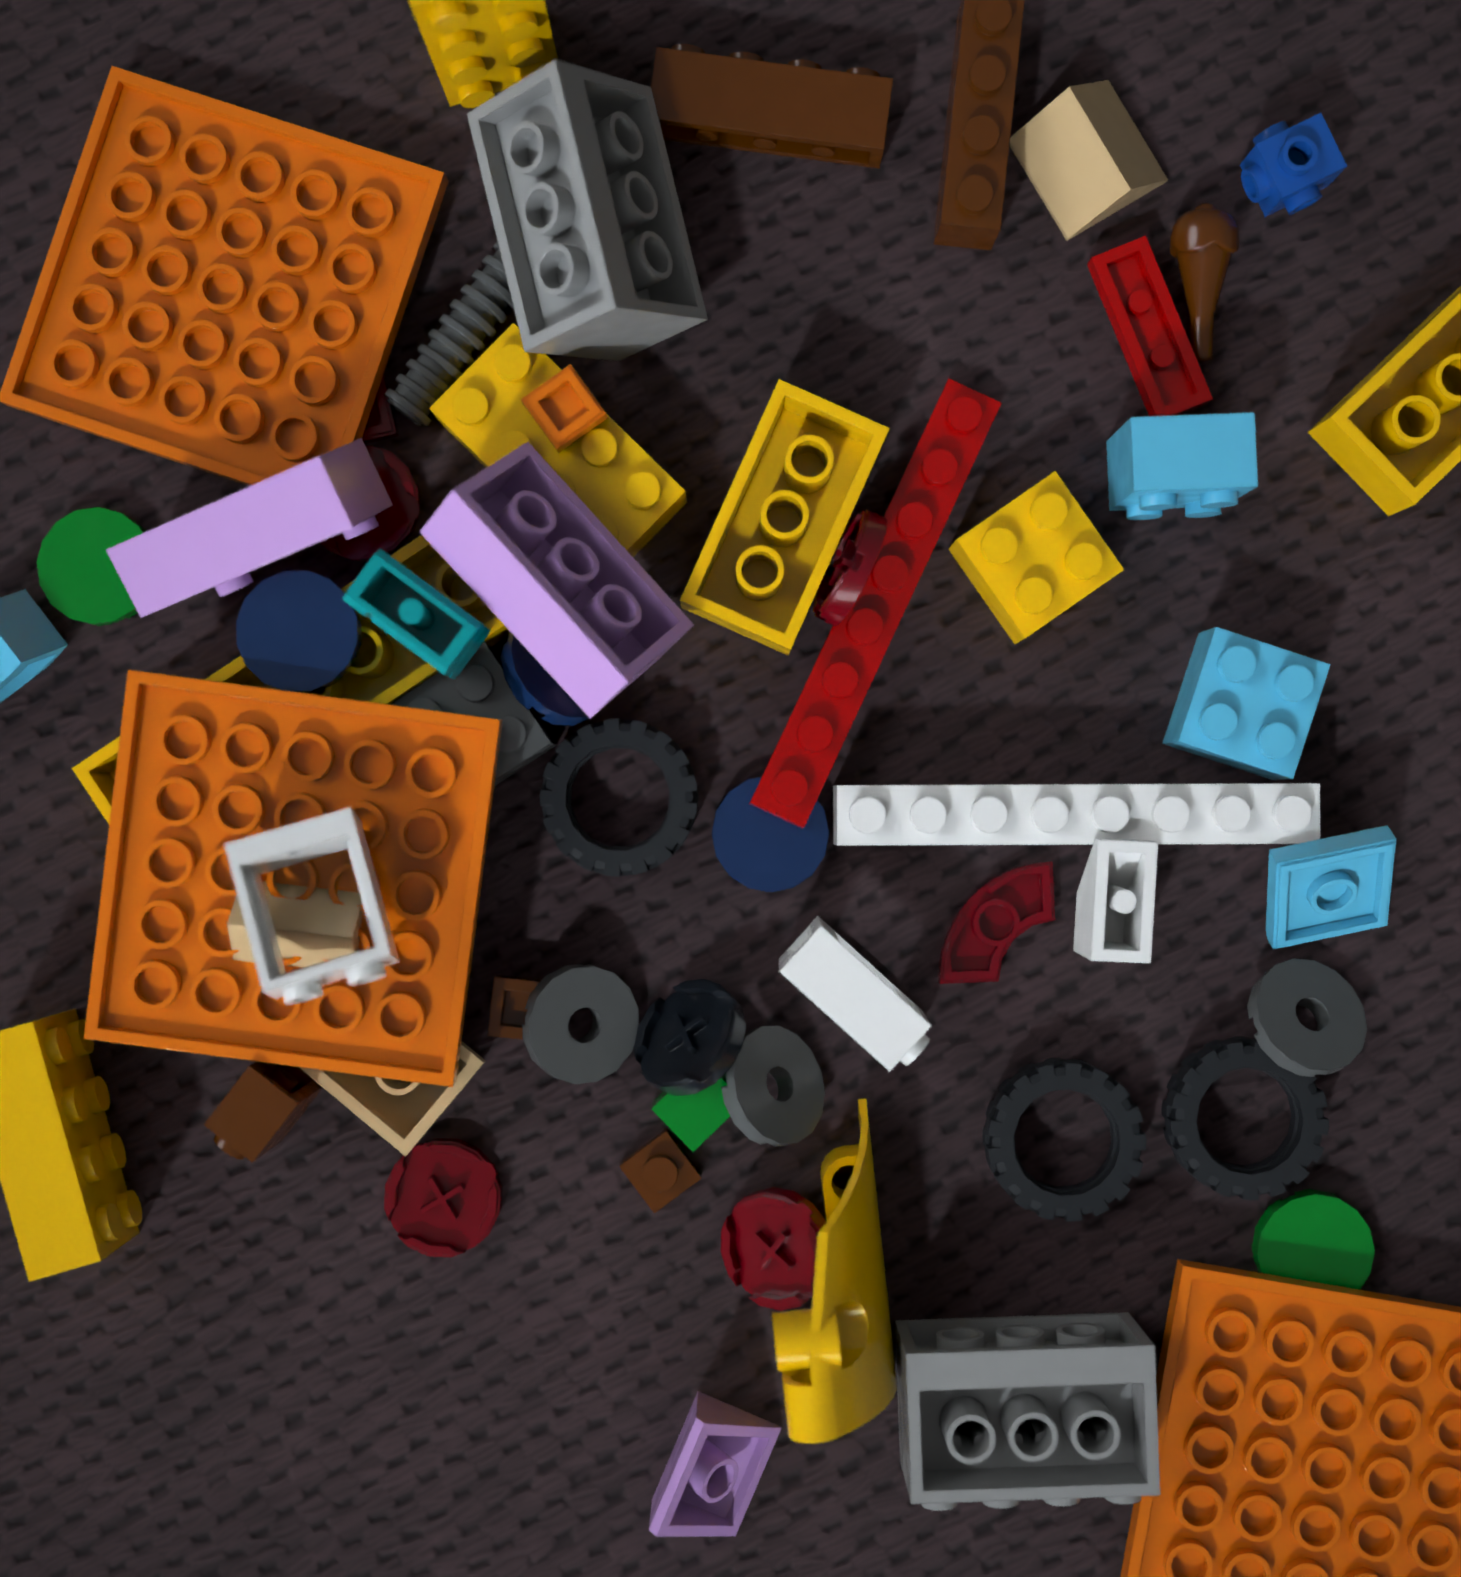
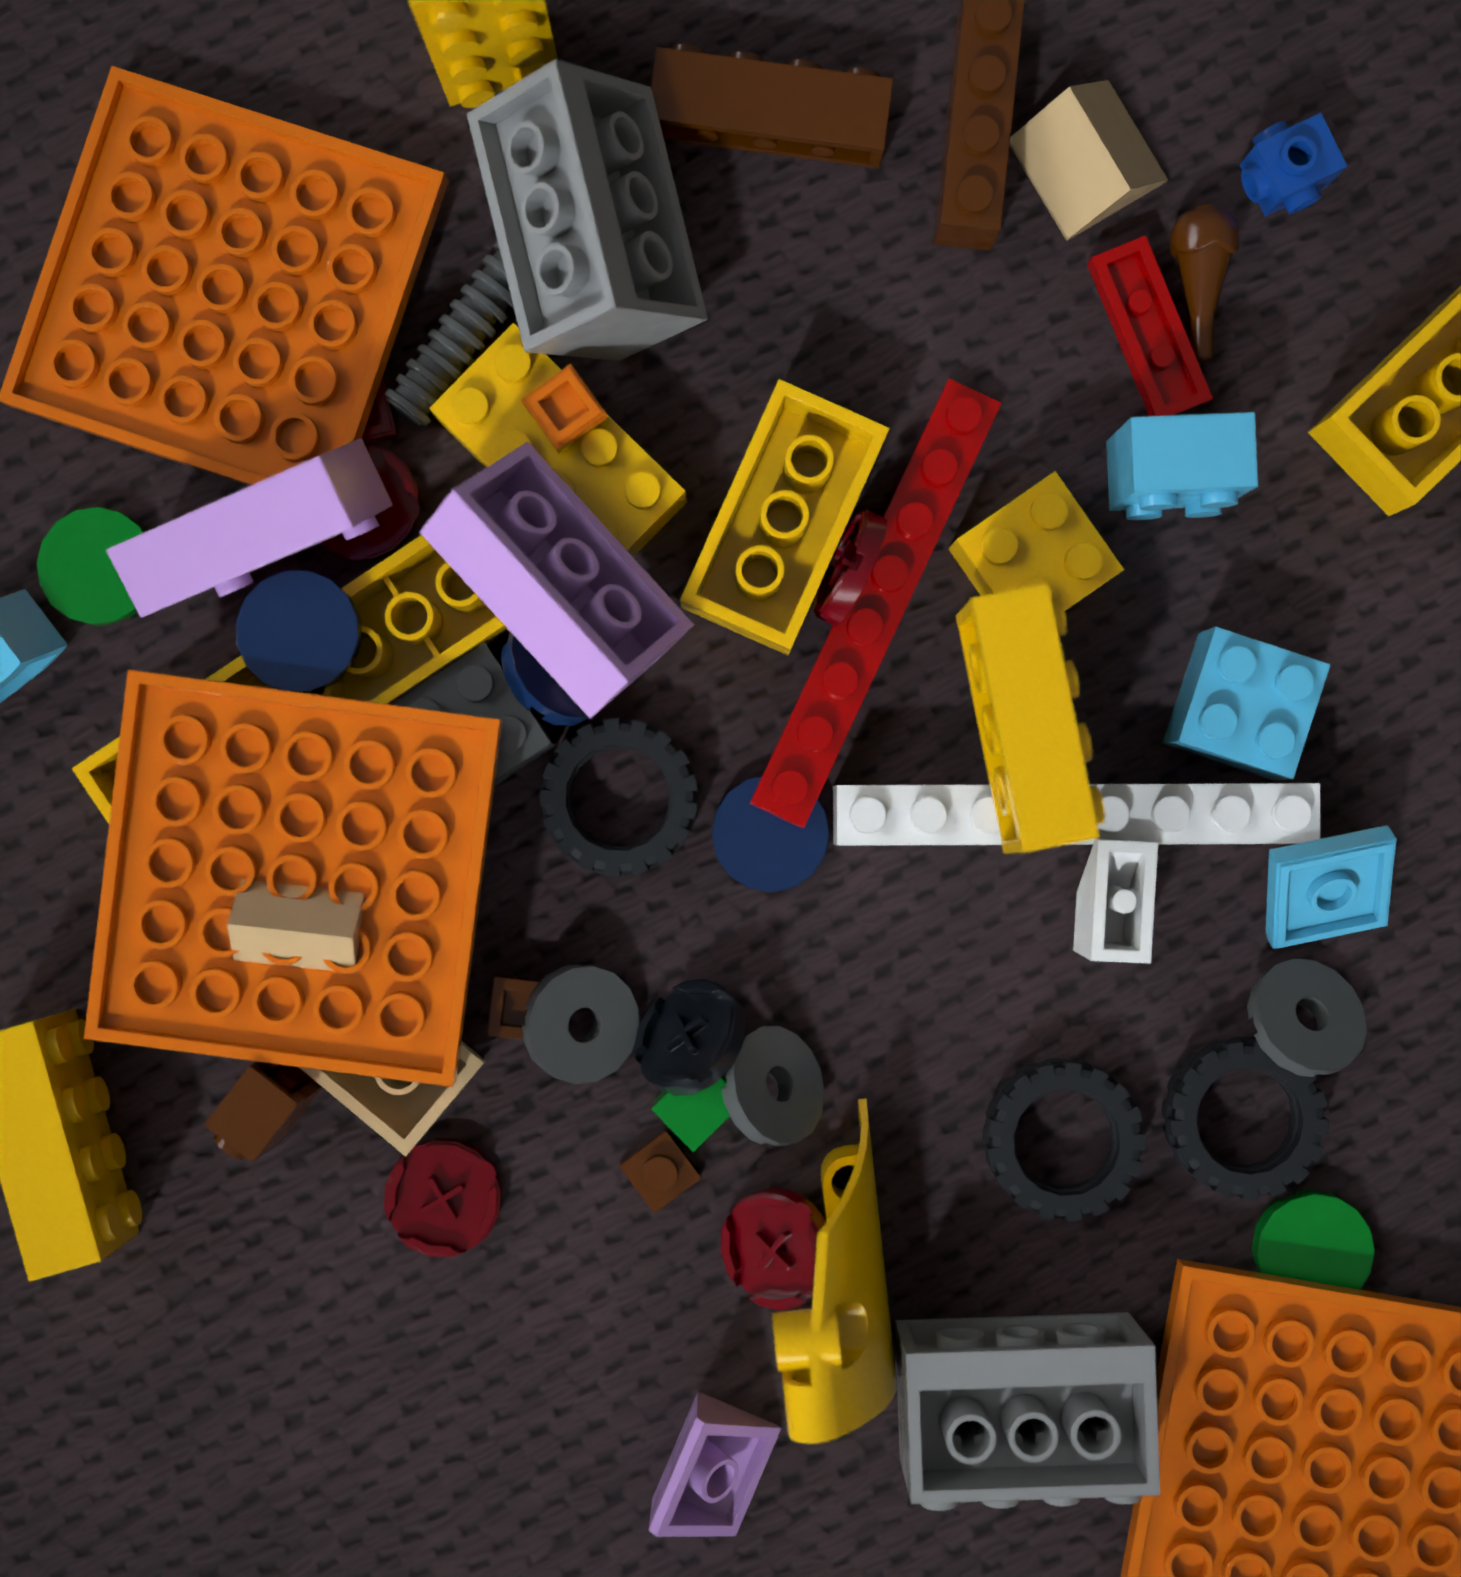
white window [224,807,400,1005] -> none
teal brick [342,549,491,680] -> none
white window [779,916,932,1071] -> none
dark red tile [938,861,1055,984] -> none
none -> yellow brick [956,583,1105,854]

